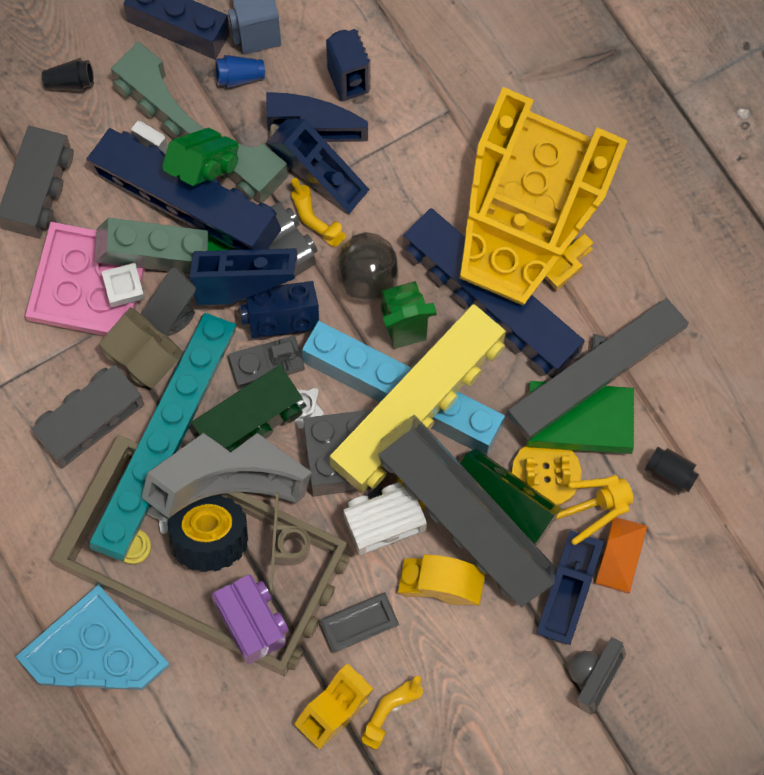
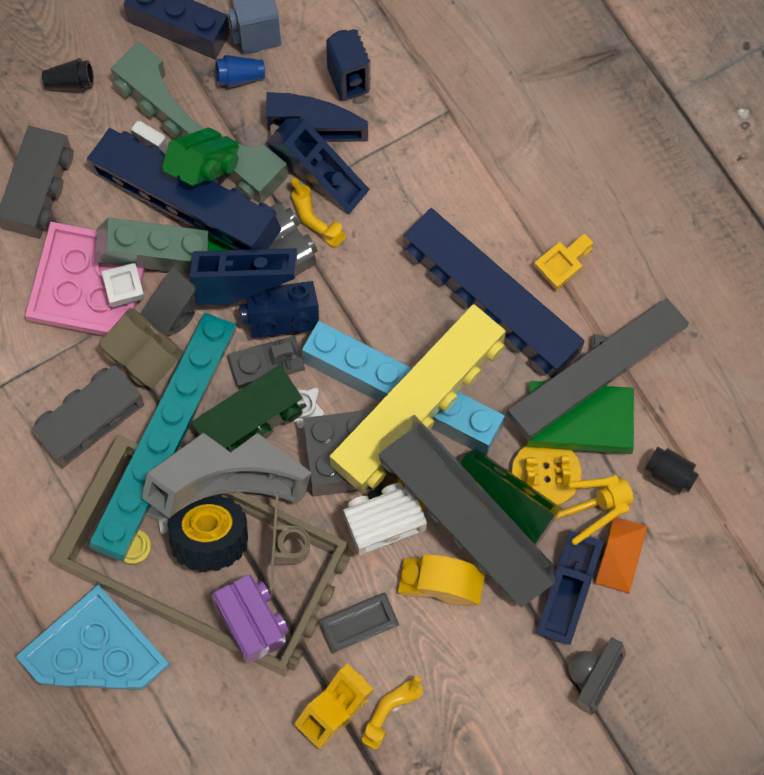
clear smoke helmet [337,232,398,302] -> none
green piece [381,281,437,349] -> none
yellow wedge [459,87,628,306] -> none

